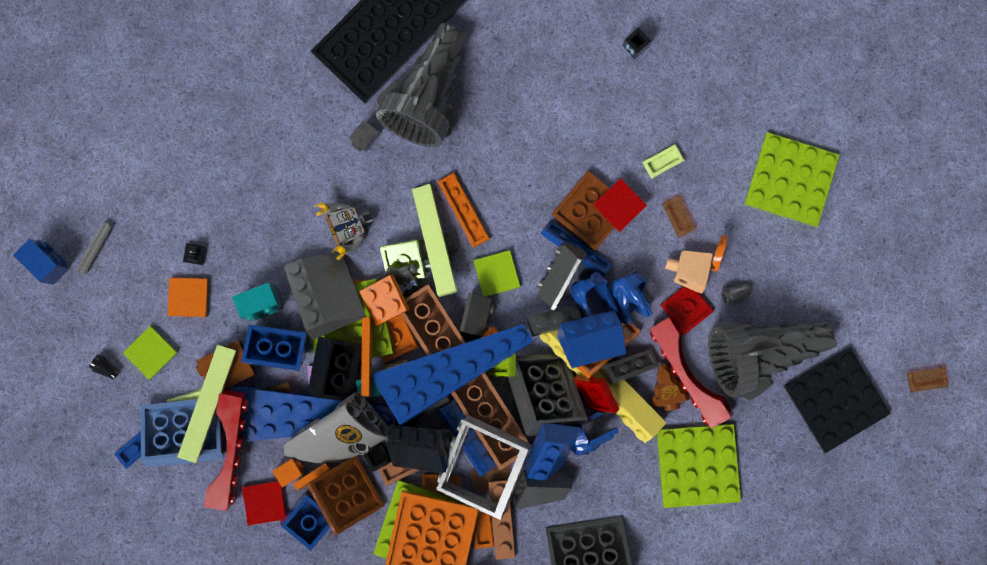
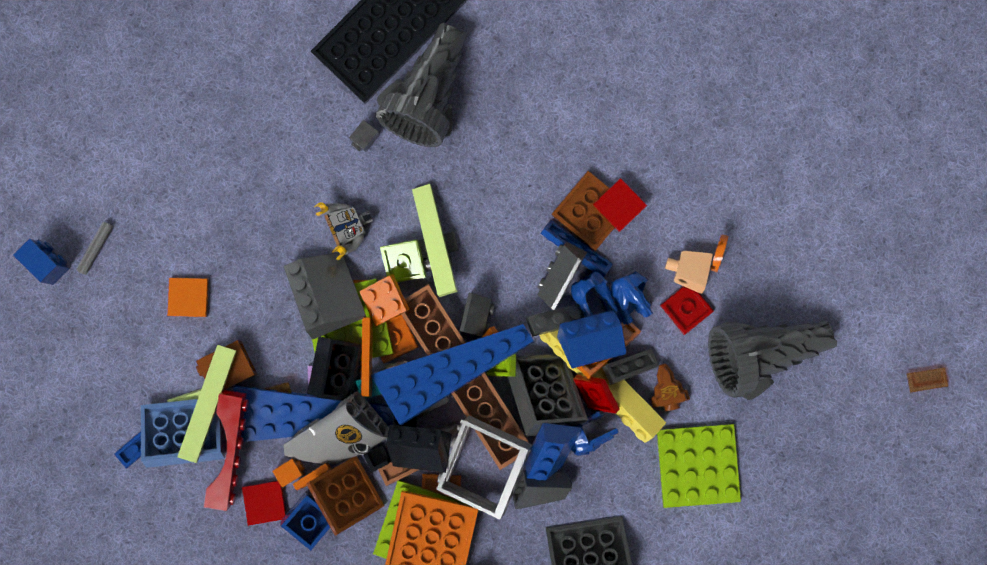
black cone [89,354,120,380] -> none
lime tile [123,326,178,380] -> none
black tile [183,243,206,266] -> none
teal brick [232,283,283,322] -> none
blue slope [241,325,309,371] -> none
dark grey arm [384,263,419,297] -> none
orange tile [437,172,490,248] -> none
blue plate [439,400,497,477] -> none
clear orange tile [471,468,510,490] -> none
lime tile [473,250,520,297] -> none
orange tile [473,510,494,549] -> none
nougat plate [489,479,515,560] -> none
black brick [622,27,651,59] -> none
yellowish green tile [642,144,685,179] -> none
arch [650,314,734,428] -> none
clear orange tile [662,196,696,238] -> none
flat silver cone [721,284,751,306] -> none
lime plate [744,132,840,228] -> none
black plate [784,347,891,453] -> none

